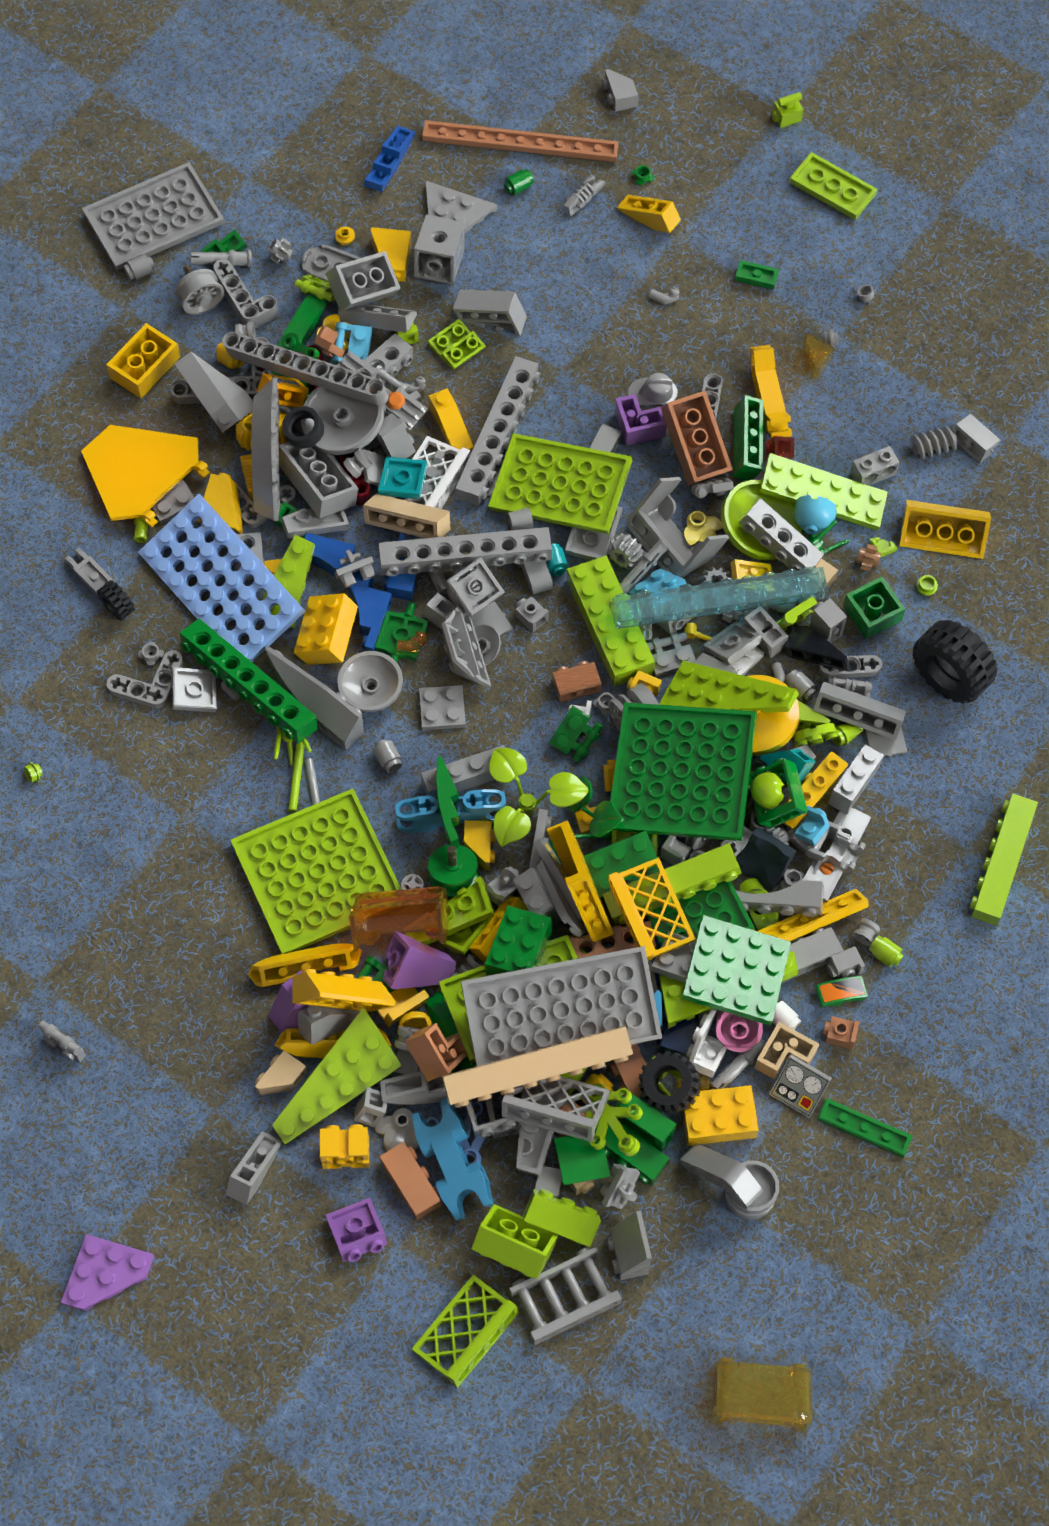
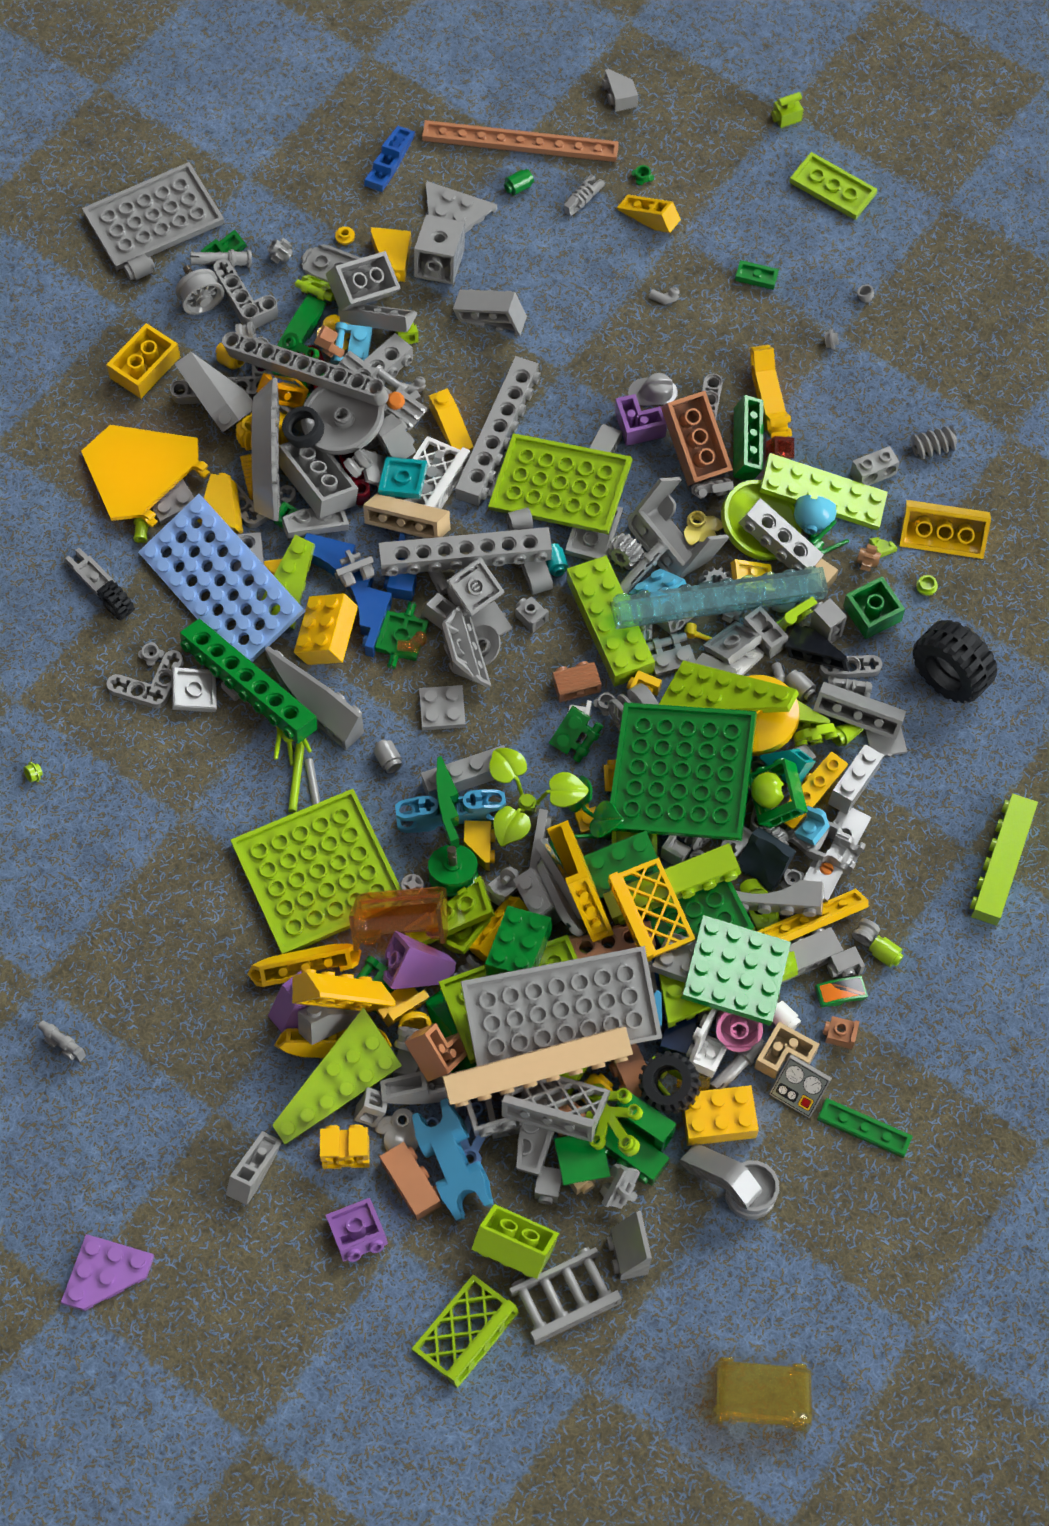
tan slope [255,1051,307,1095] -> none
light grey dish [337,651,403,712] -> none
lime slope [427,319,486,369] -> none
lime brick [523,1189,601,1247] -> none
clear yellow slope [804,334,834,380] -> none
light grey hinge [954,414,1001,463] -> none

